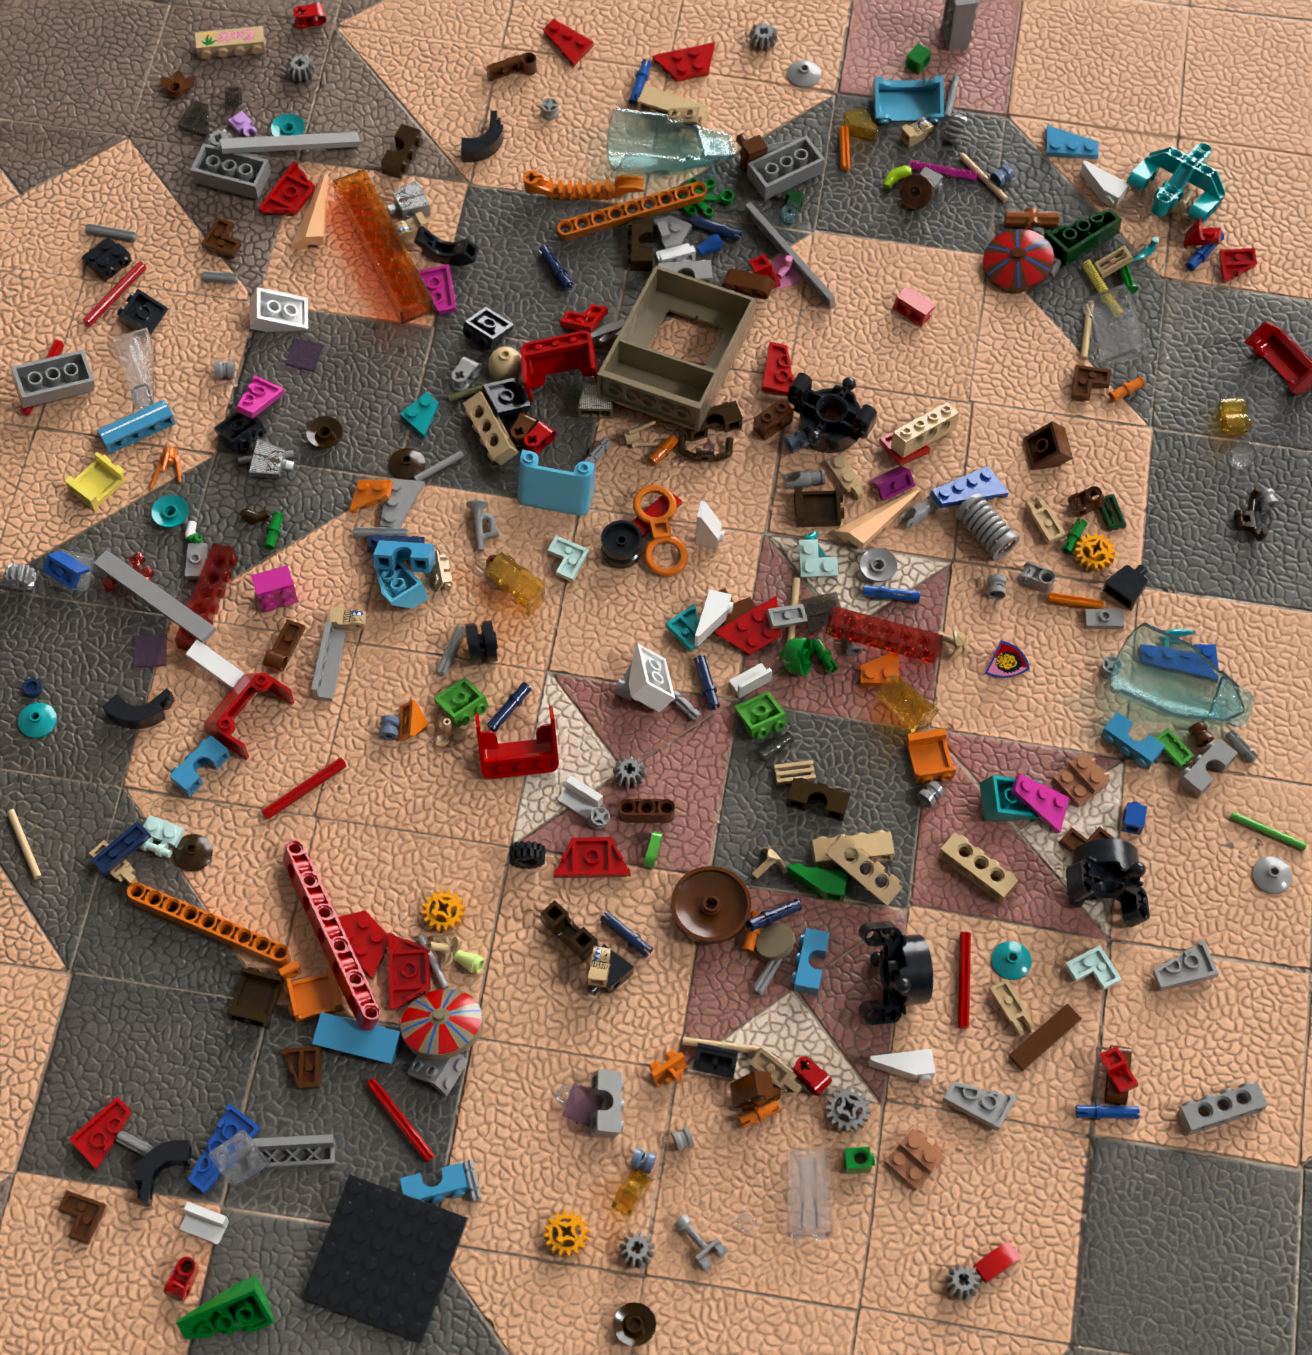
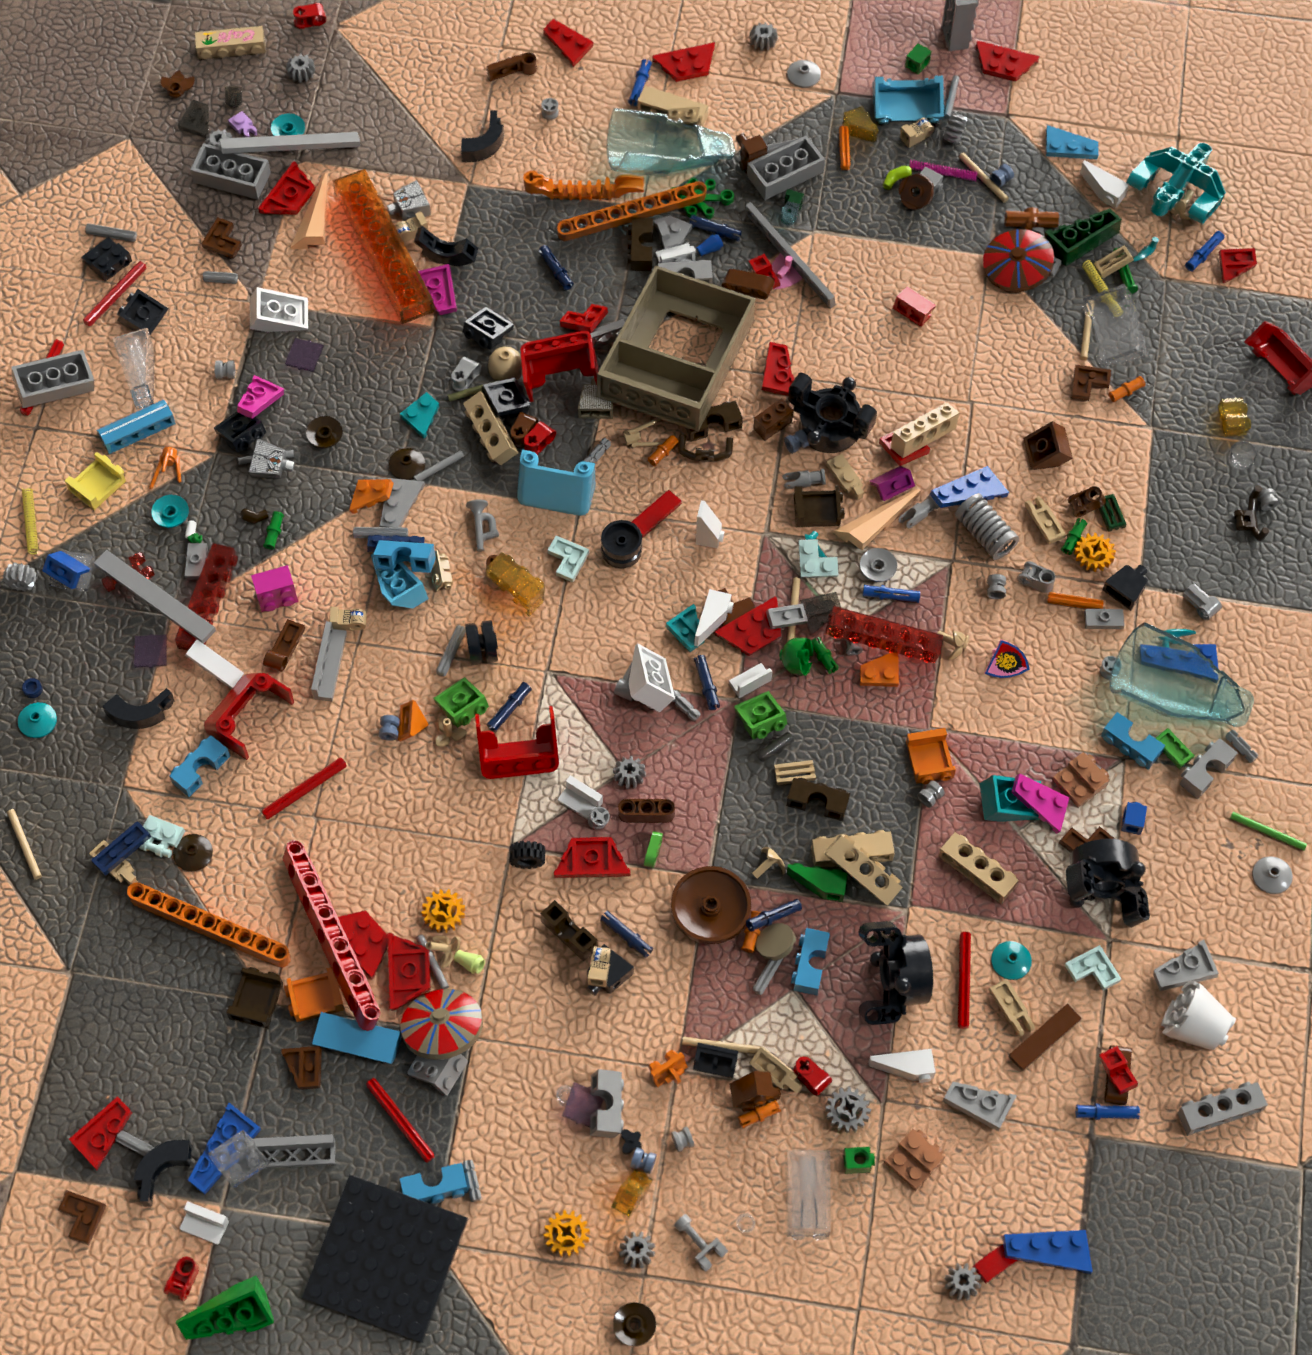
orange tile [278,960,302,982] -> none
dark brown arch [381,124,423,179] -> none
orange bar [633,485,688,577] -> none
clear yellow wedge [876,674,939,734] -> none
red slope [1184,218,1221,246] -> none
reddish brown wheel [1188,721,1214,747] -> none
none -> light yellow piece [22,488,38,554]
none -> black piece [621,1129,642,1155]
none -> red wing [976,40,1040,82]
none -> blue wing [1002,1230,1093,1274]
none -> white cone [1161,980,1236,1050]
none -> light grey piece [1182,583,1222,620]

